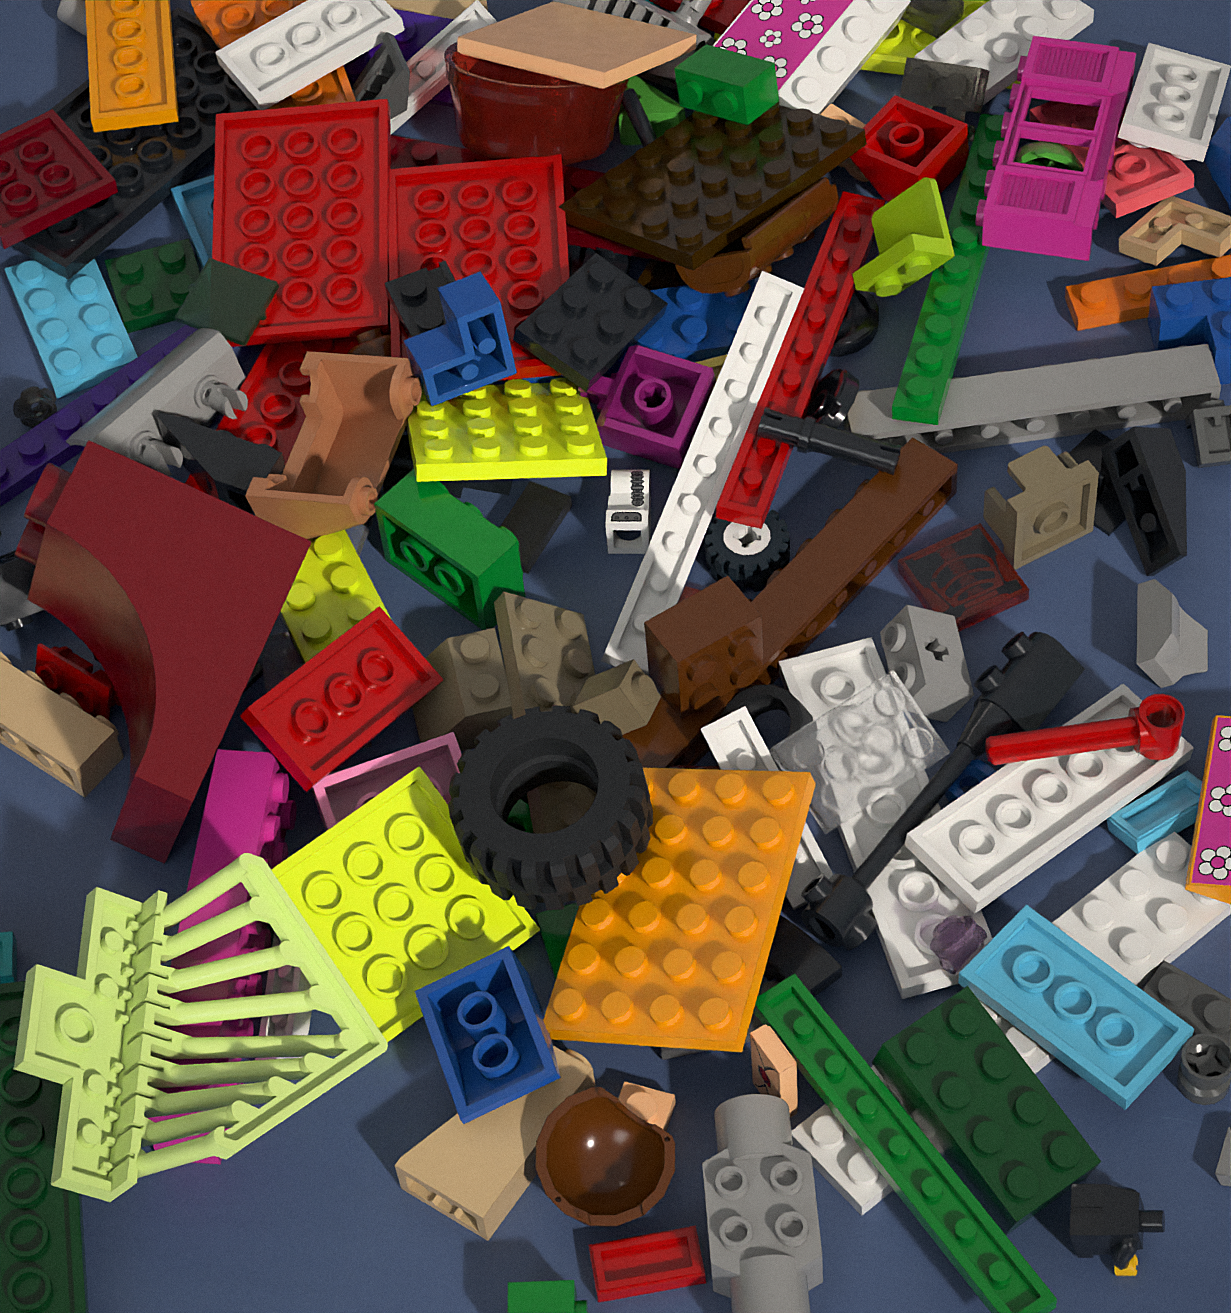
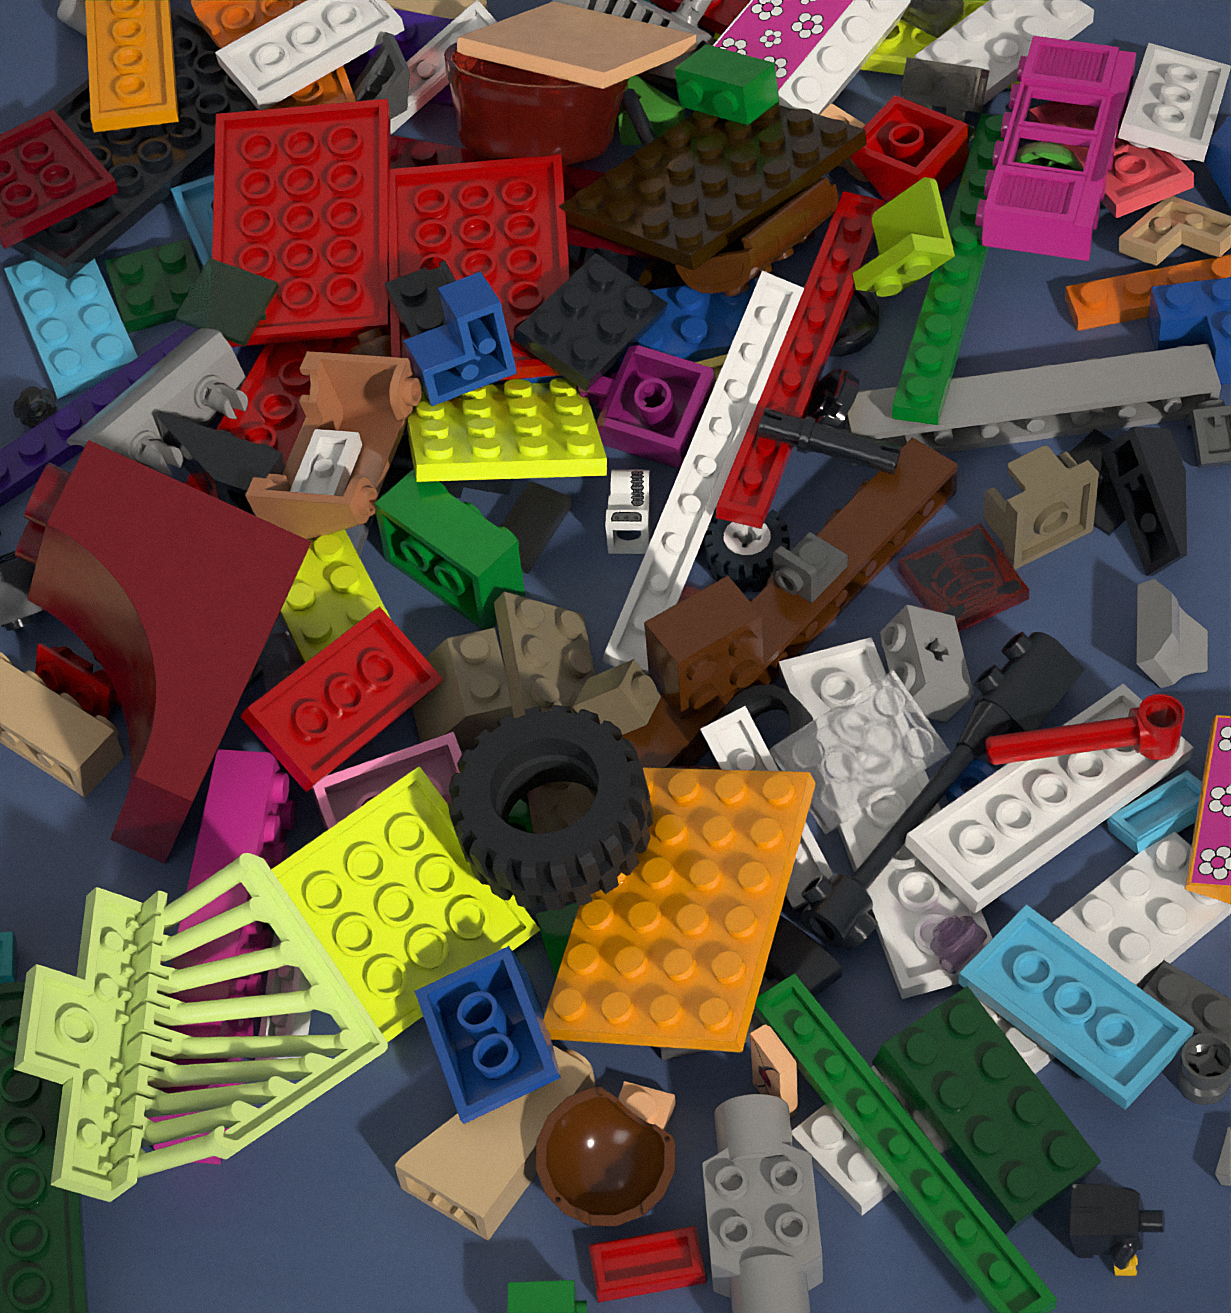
none -> white plate [290,429,362,496]
none -> dark grey bracket [773,532,848,604]

